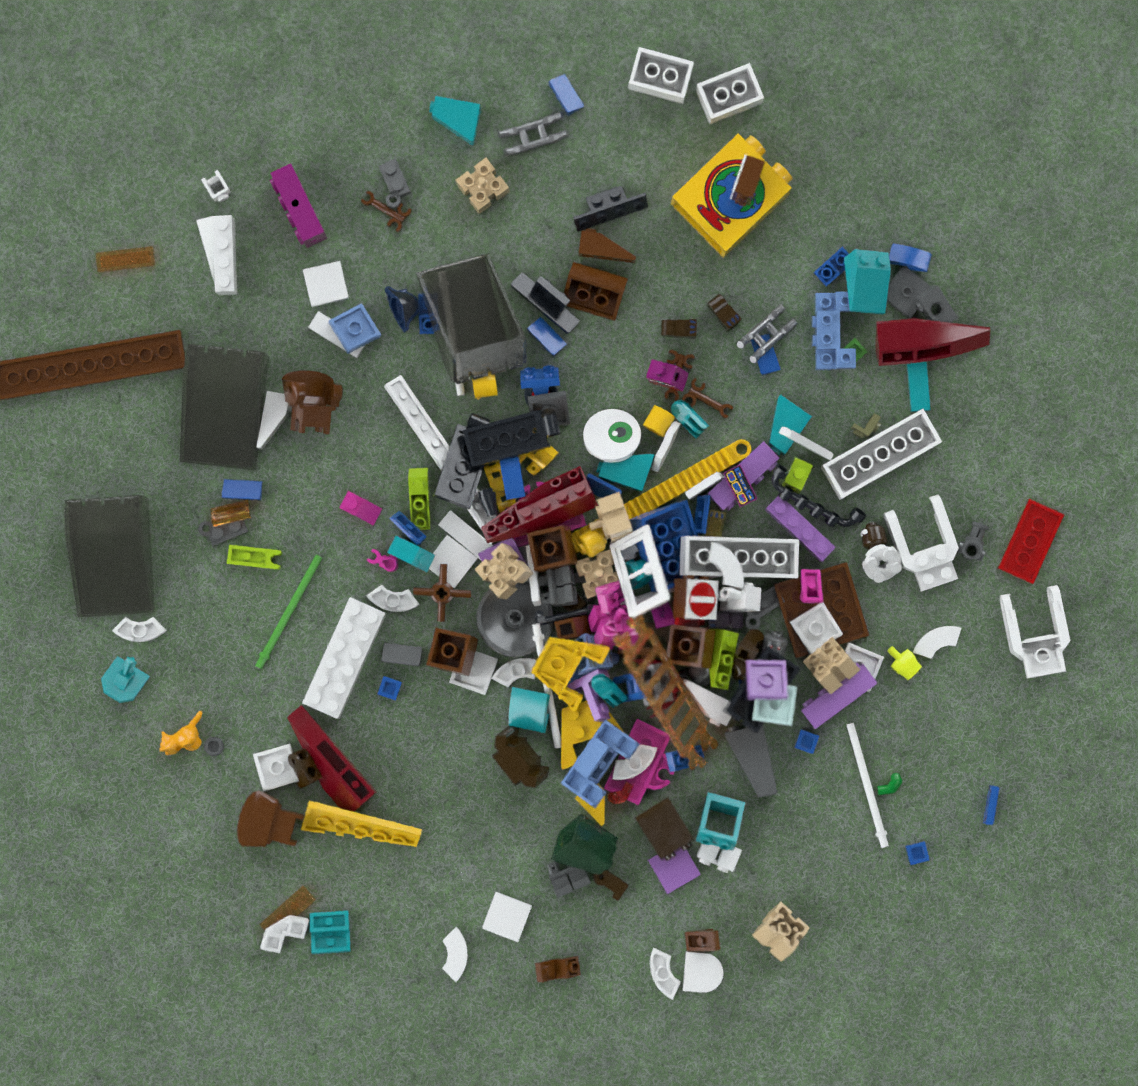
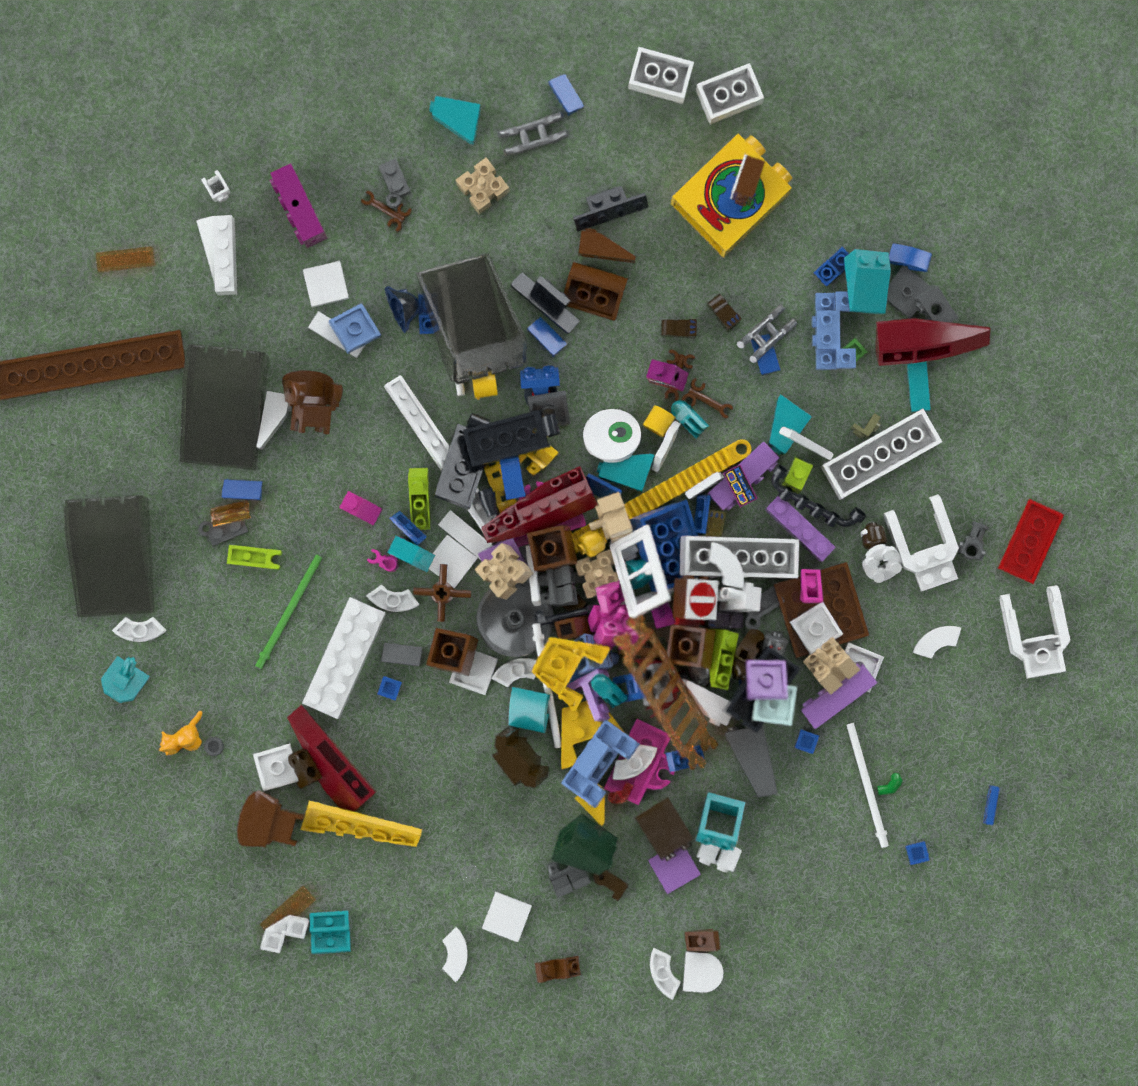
tan brick [752,902,810,962] -> none
neon yellow piece [887,646,922,680] -> none

